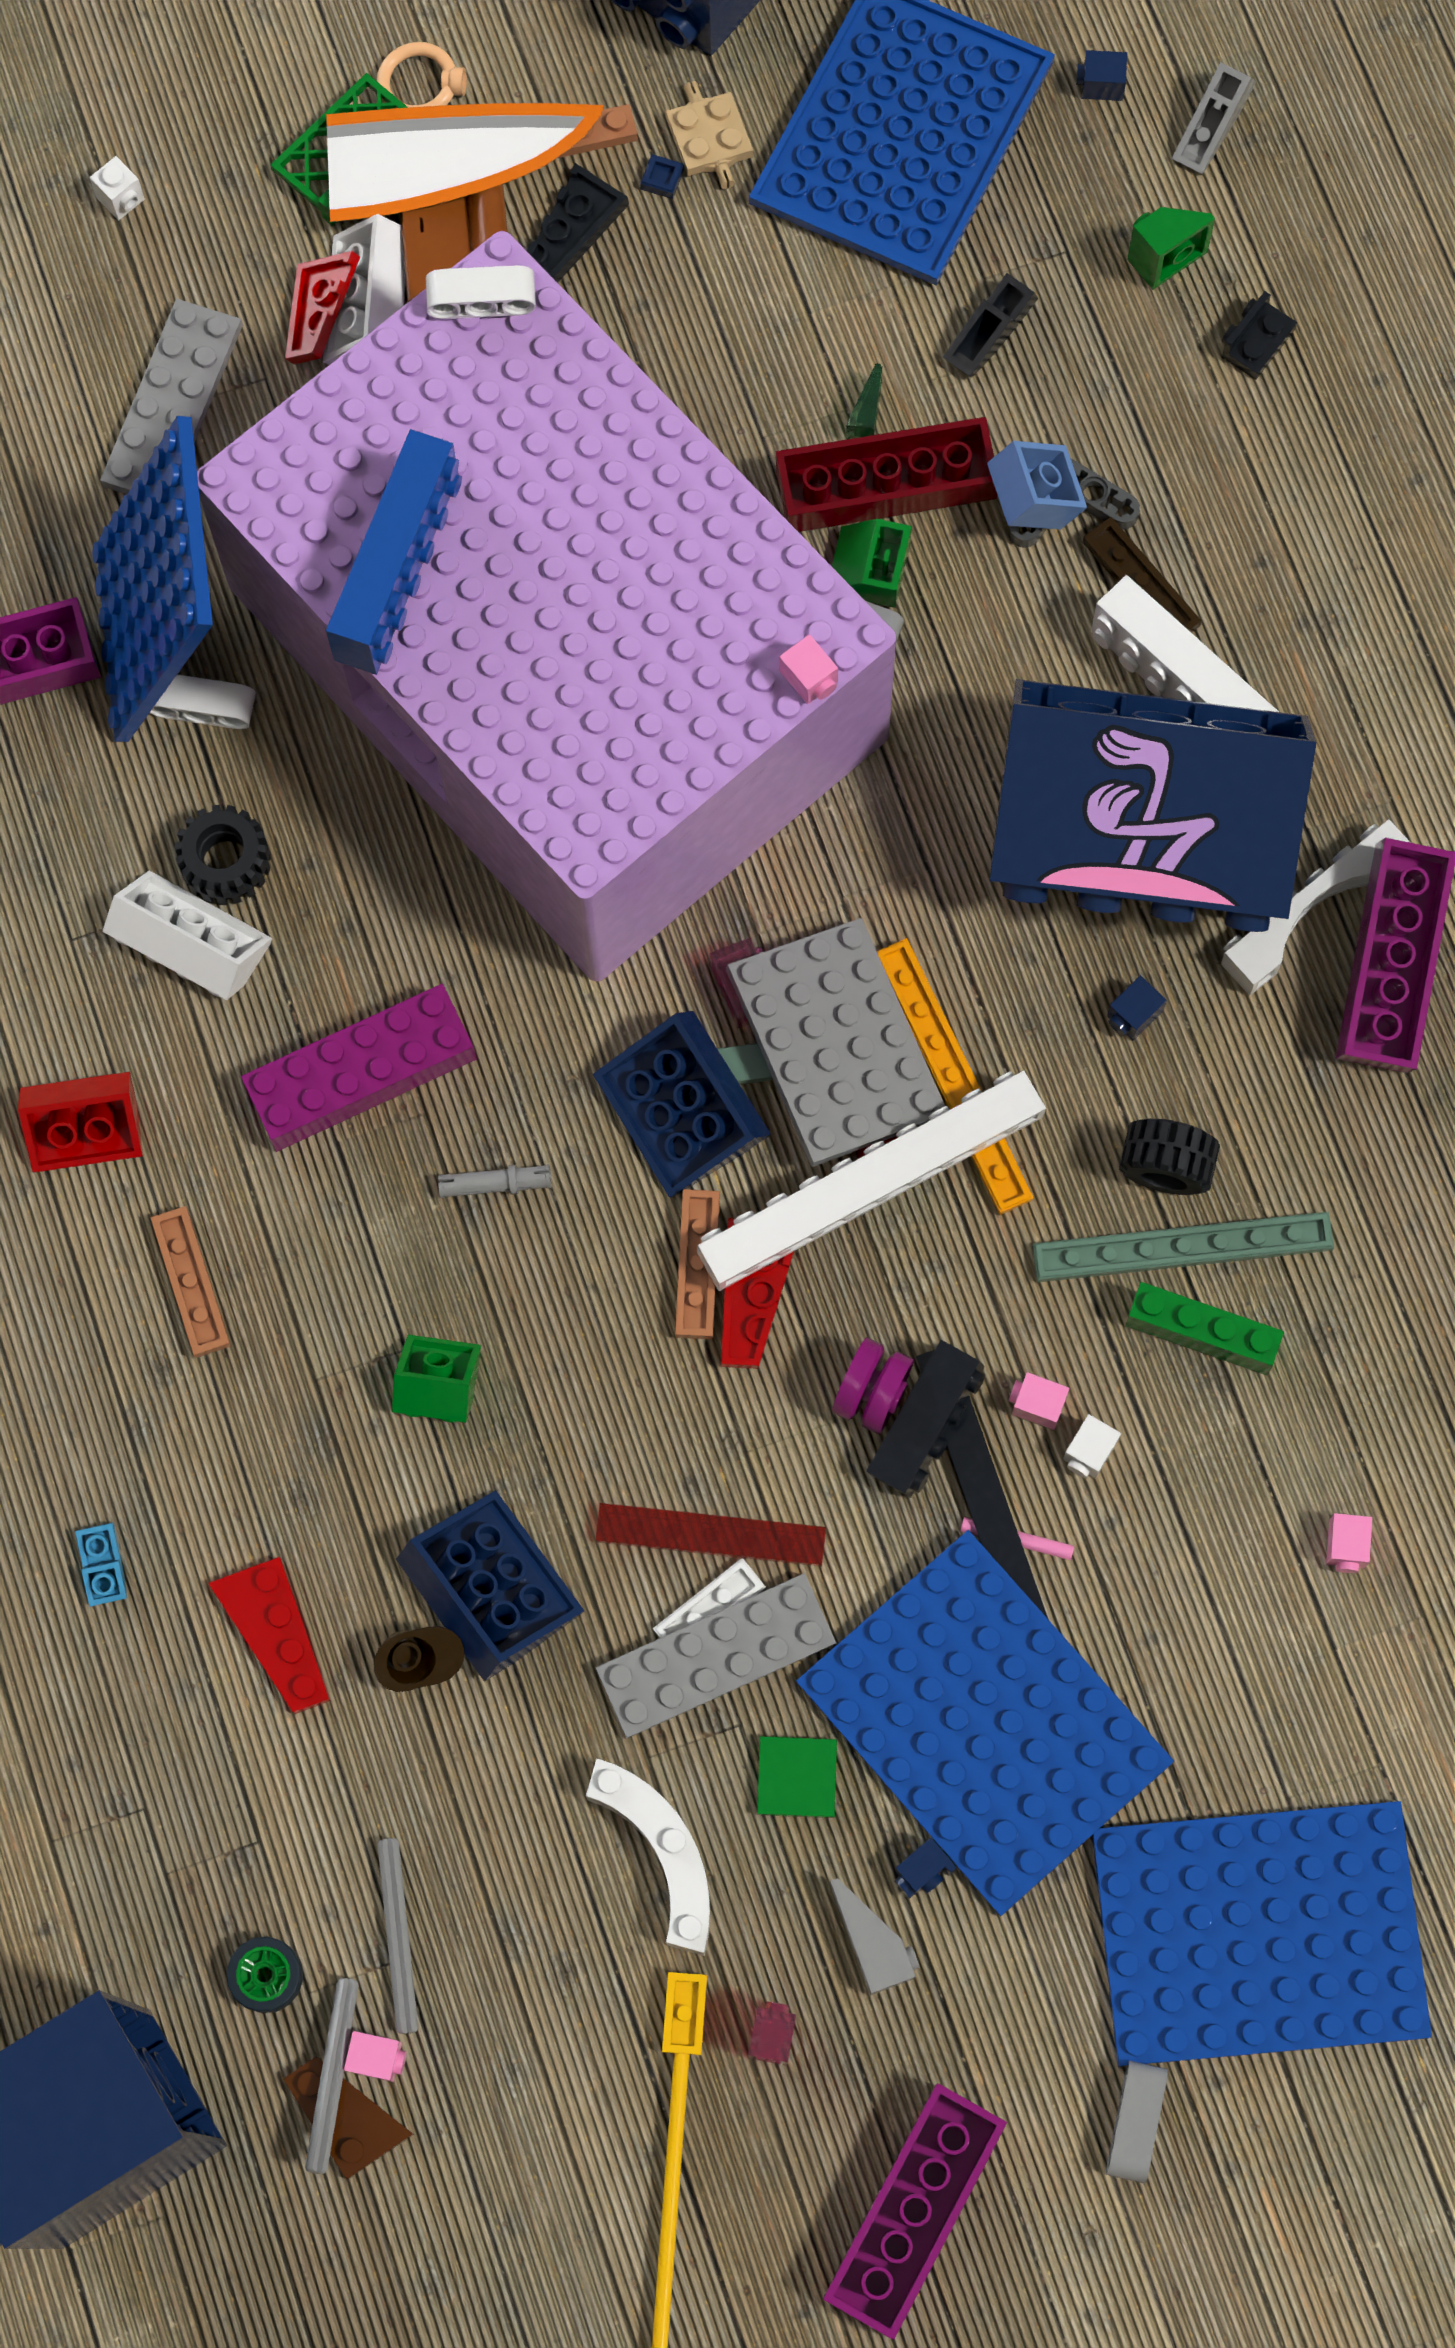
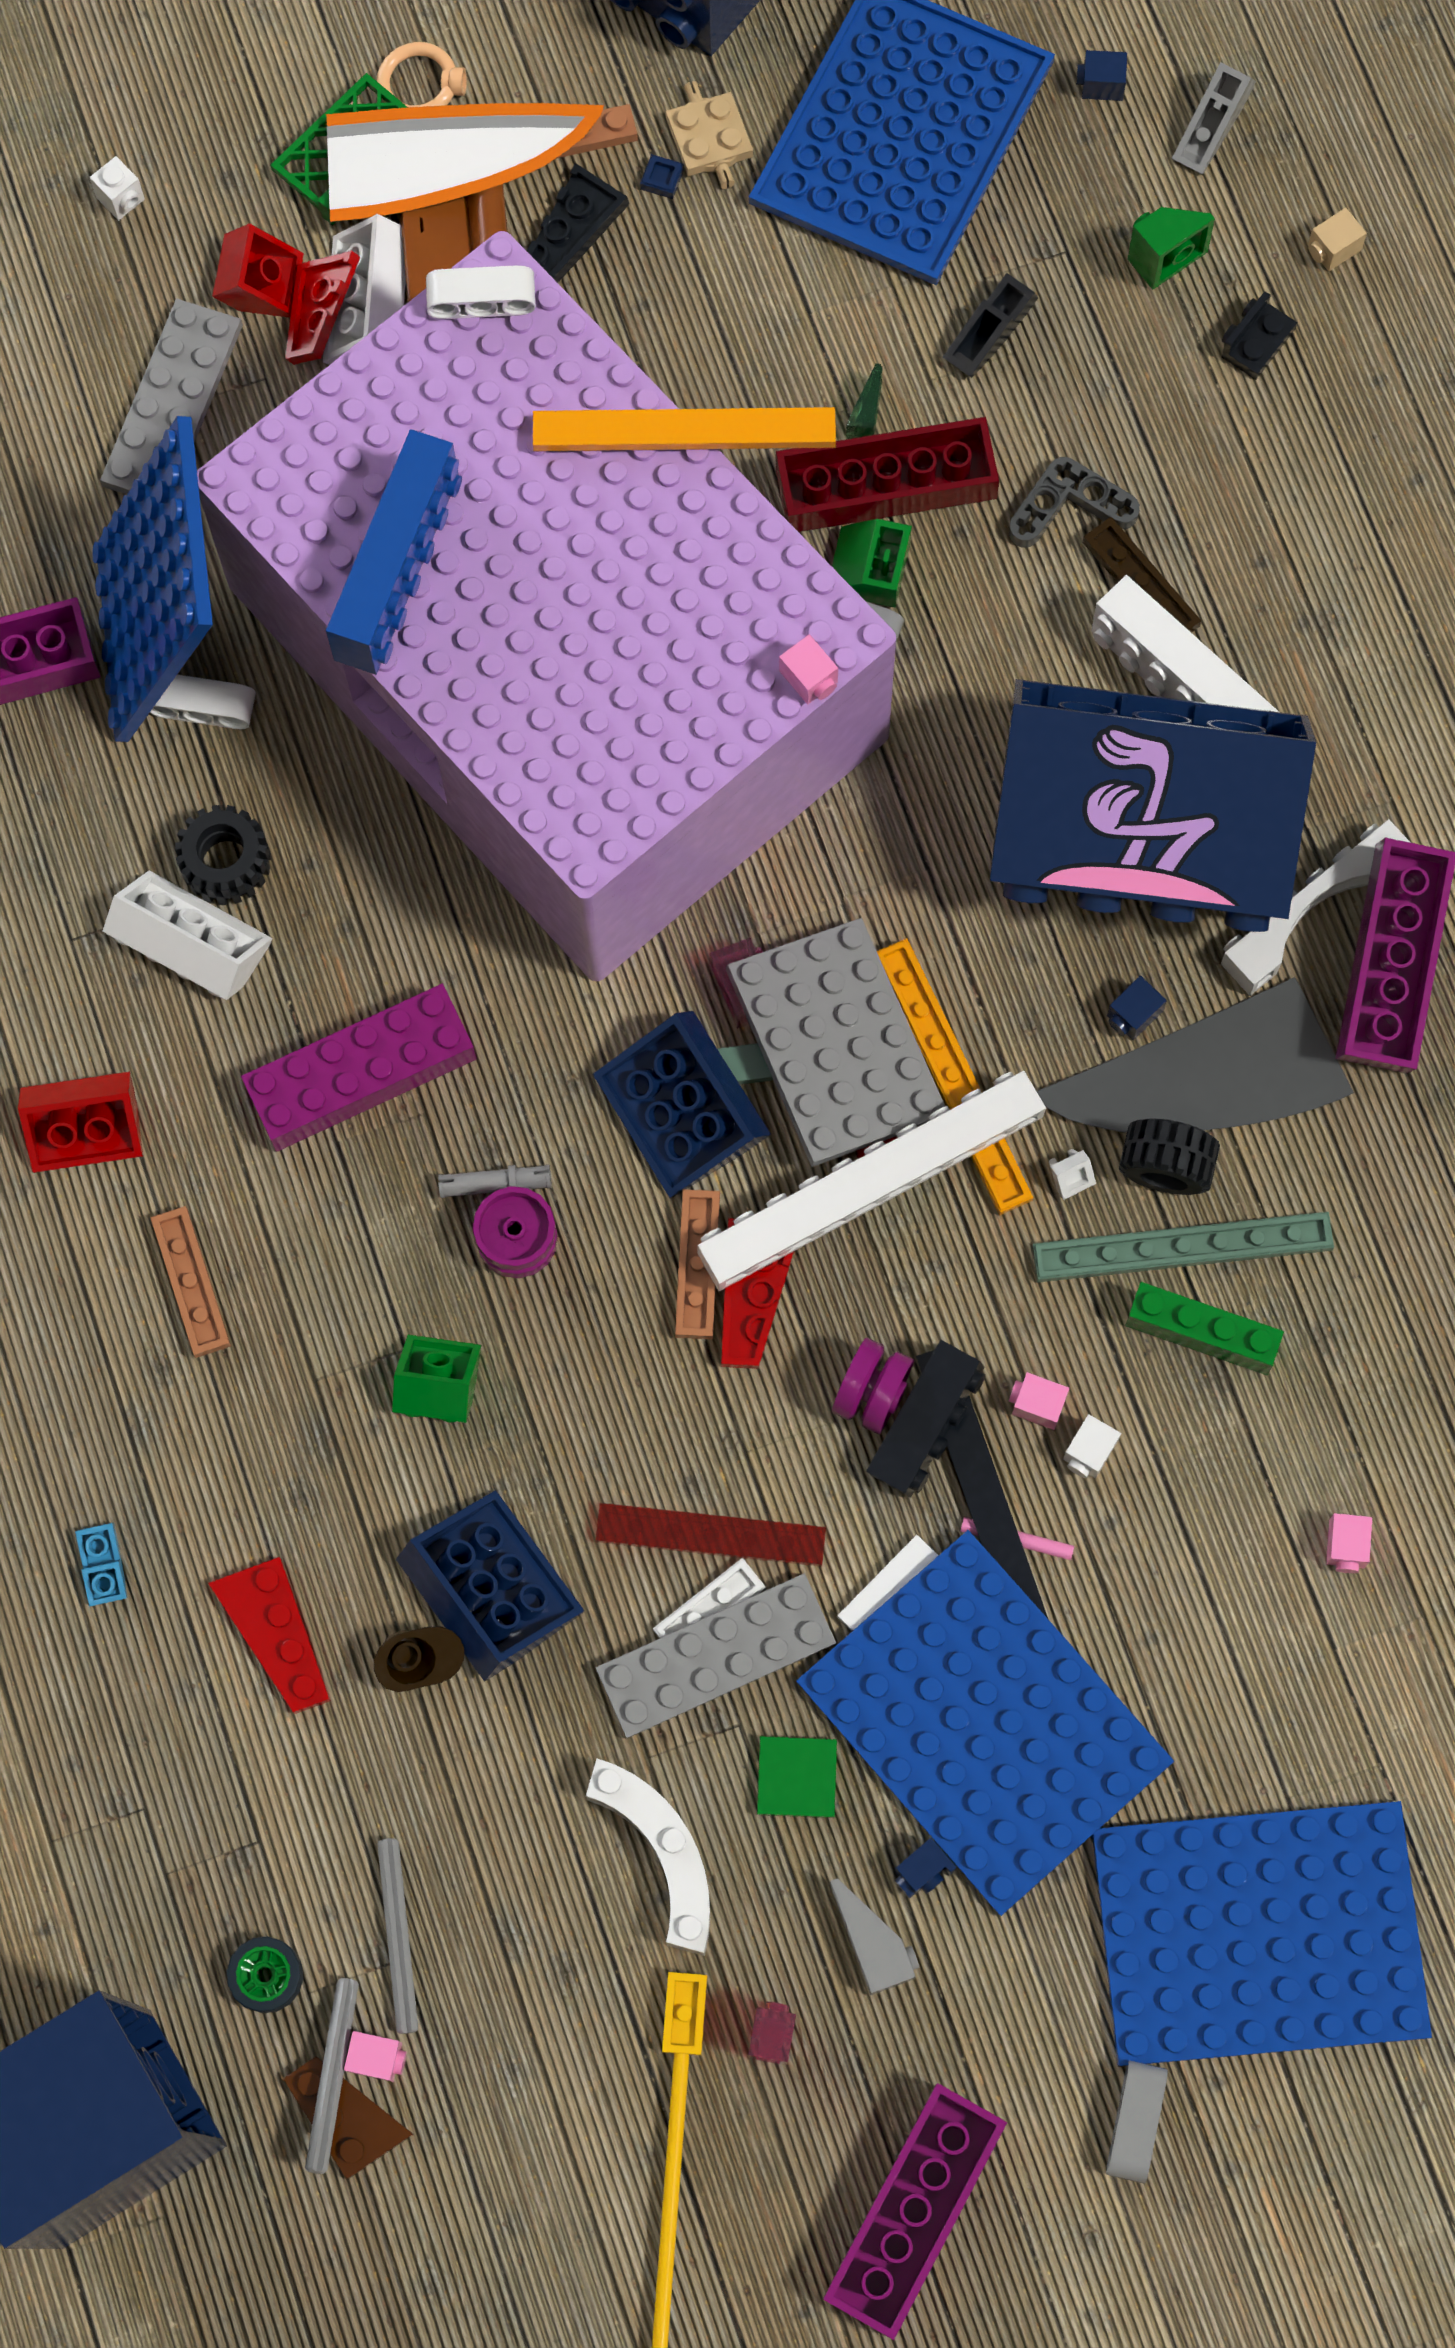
medium blue brick [987,441,1087,530] -> none
none -> red slope [212,223,304,317]
none -> magenta wheel [473,1186,558,1278]
none -> light orange tile [533,407,836,451]
none -> white tile [837,1535,939,1631]
none -> dark grey sticker [1036,977,1354,1133]
none -> white tile [1049,1149,1096,1200]
none -> tan brick [1308,207,1367,271]

